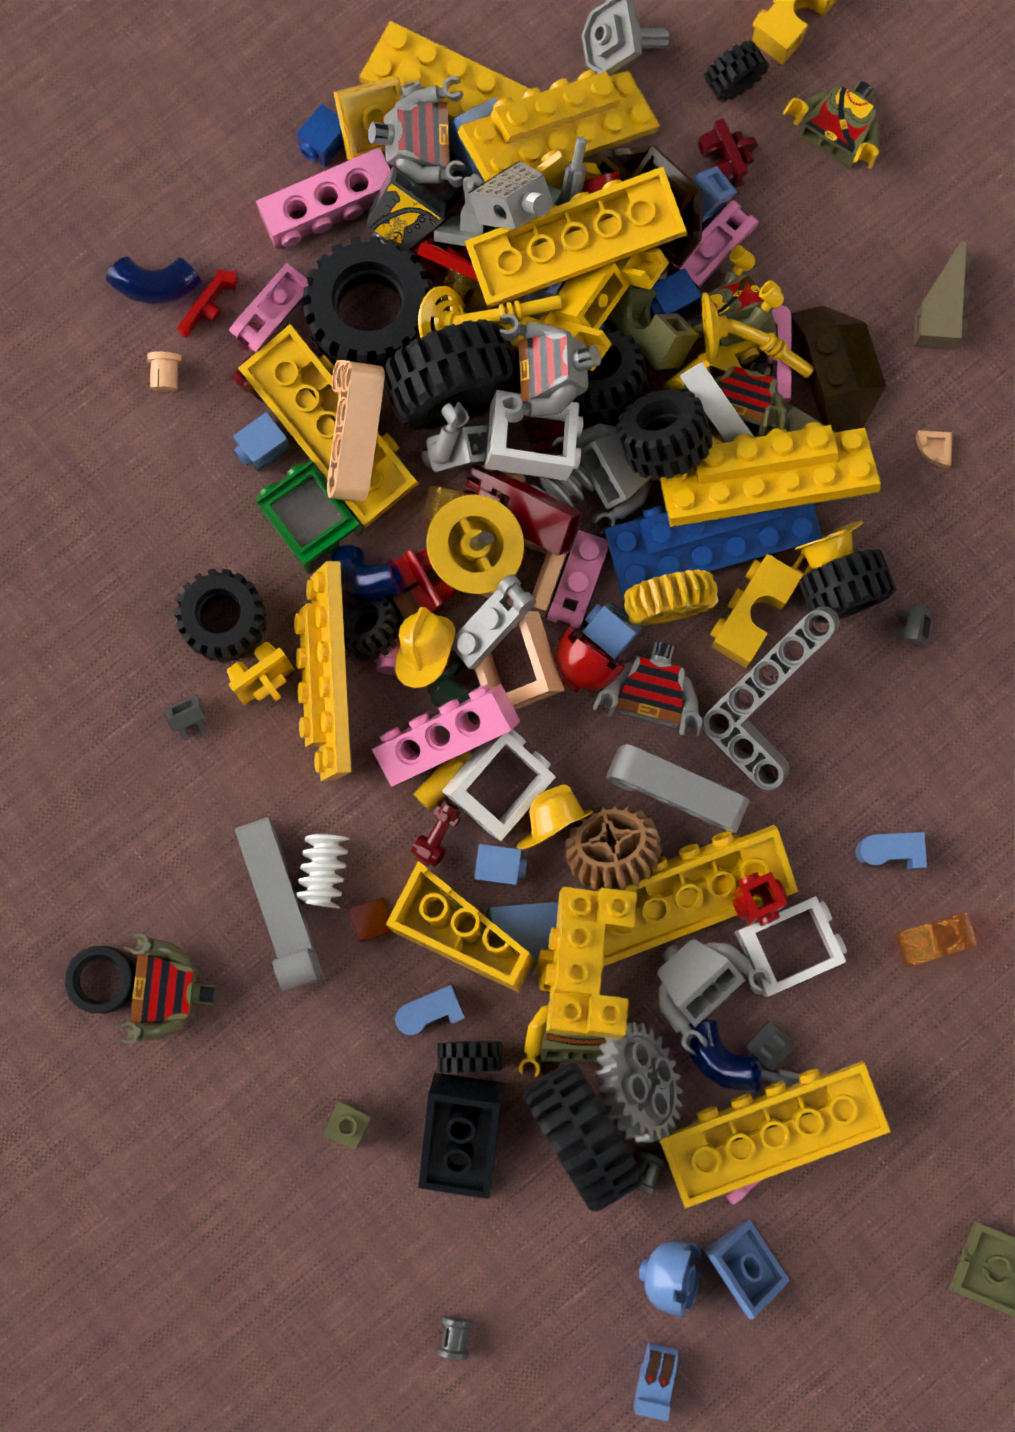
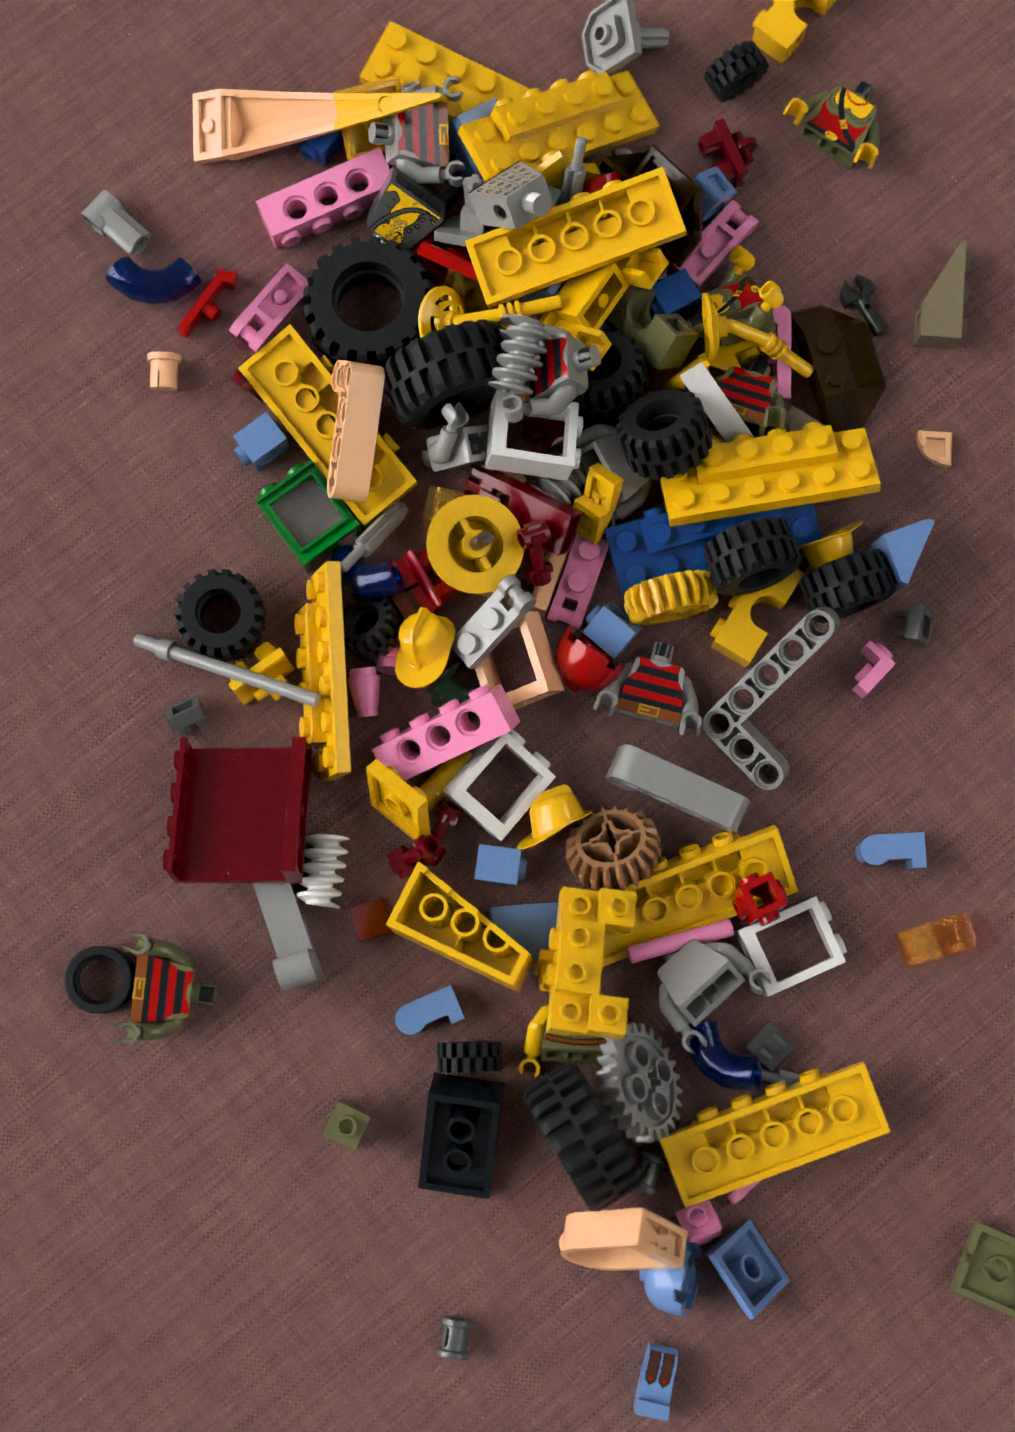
none -> light grey piece [80,189,151,257]
none -> light grey bar [133,633,321,707]
none -> dark red panel [163,737,313,883]
none -> light nougat plate [193,89,446,164]
none -> light grey axle [340,501,409,572]
none -> bright pink cone [346,666,381,718]
none -> yellow plate [366,759,431,840]
none -> dark red bar [386,834,441,879]
none -> light grey piece [488,314,552,396]
none -> dark red bar [516,520,553,586]
none -> light nougat window [559,1208,688,1271]
none -> yellow slope [573,462,624,544]
none -> bright pink piece [627,919,734,964]
none -> bright pink bracket [675,1200,722,1245]
none -> black tyre [703,517,801,596]
none -> pearl dark grey bar [840,275,886,336]
none -> bright pink bracket [852,640,896,699]
none -> medium blue slope [866,518,935,593]

